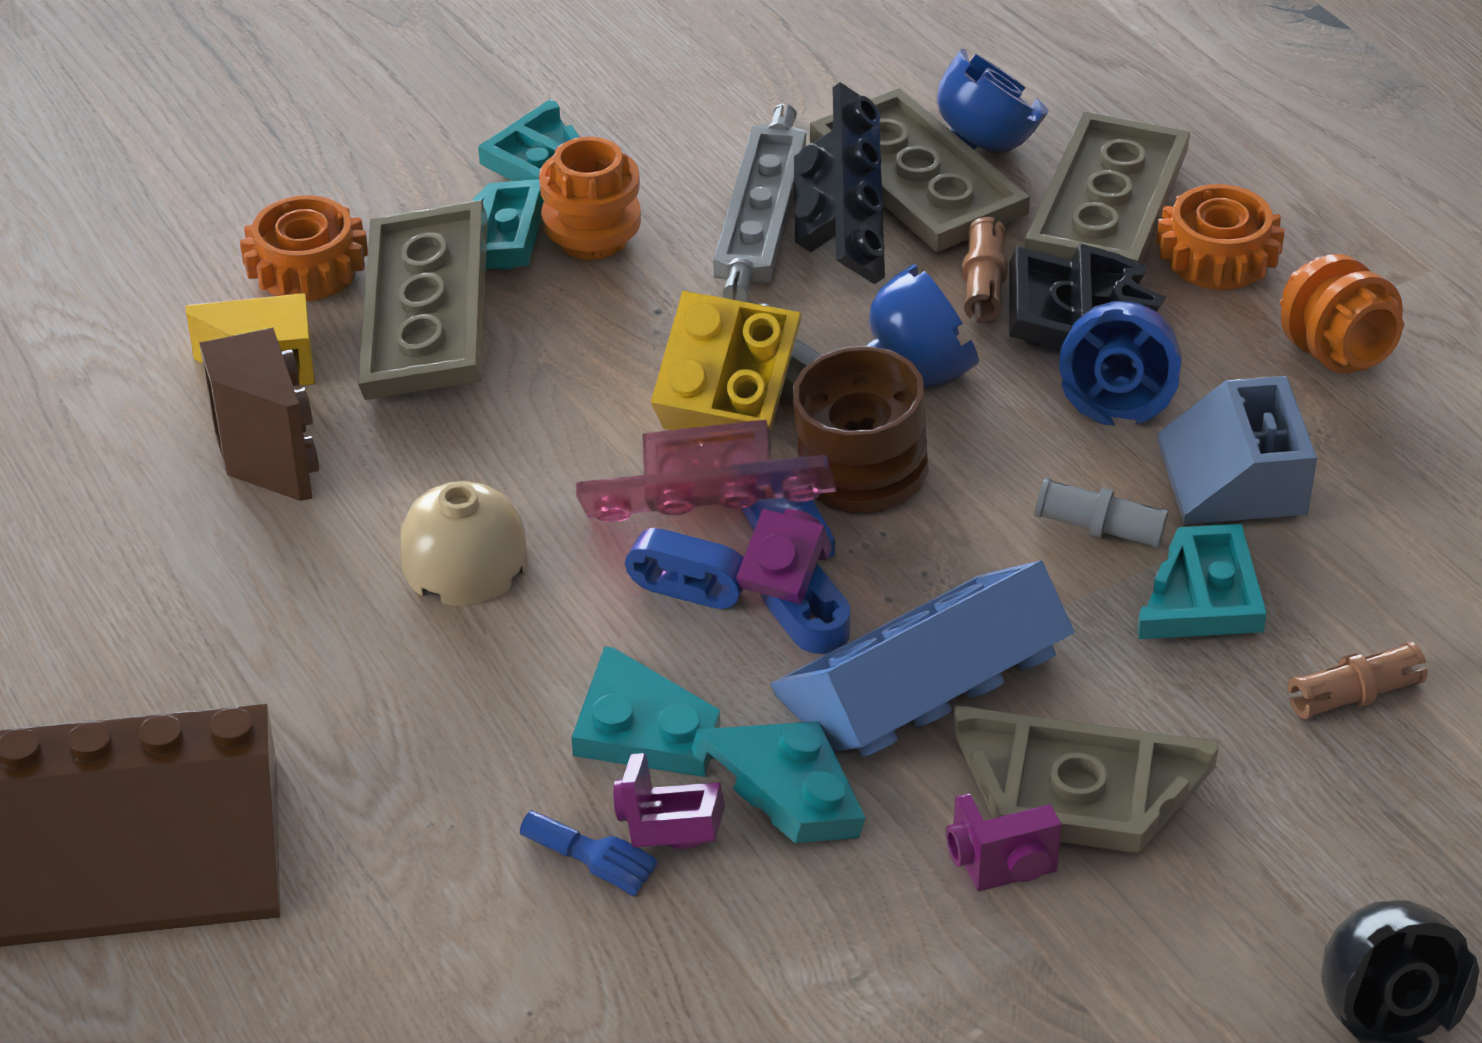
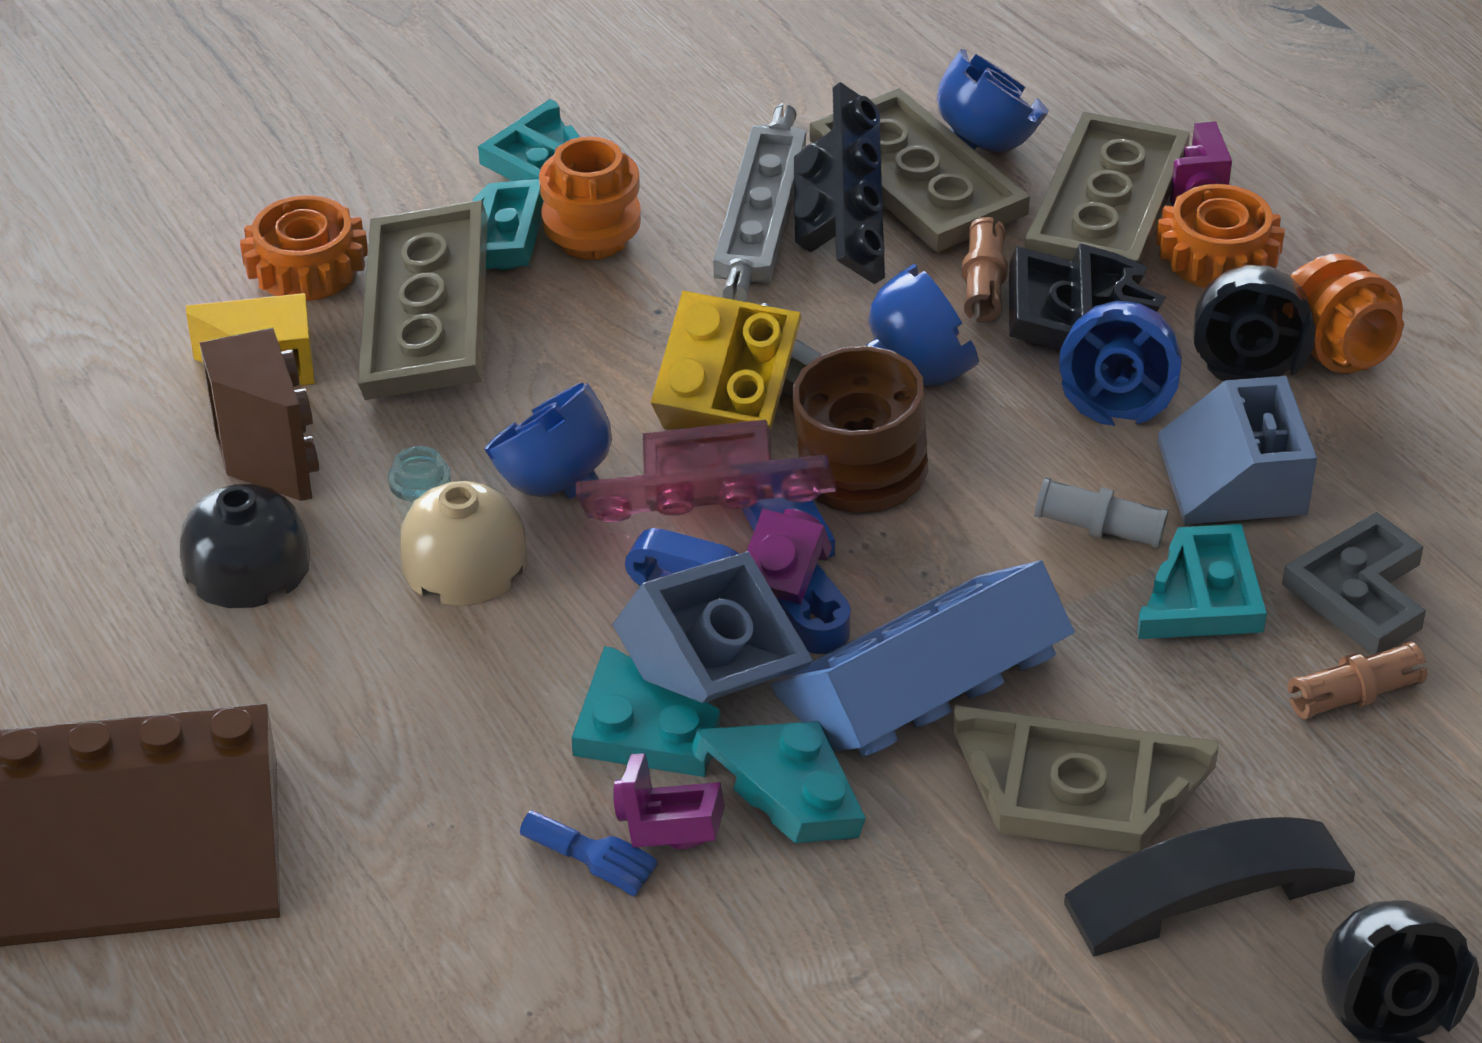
magenta bracket [946,793,1062,892] -> none
none -> black cylinder [180,484,310,608]
none -> clear light blue plate [388,446,451,502]
none -> blue cylinder [484,382,612,499]
none -> sand blue slope [612,551,813,703]
none -> black slope [1064,817,1355,957]
none -> magenta bracket [1170,121,1232,207]
none -> black cylinder [1193,265,1316,381]
none -> dark grey plate [1282,512,1426,655]

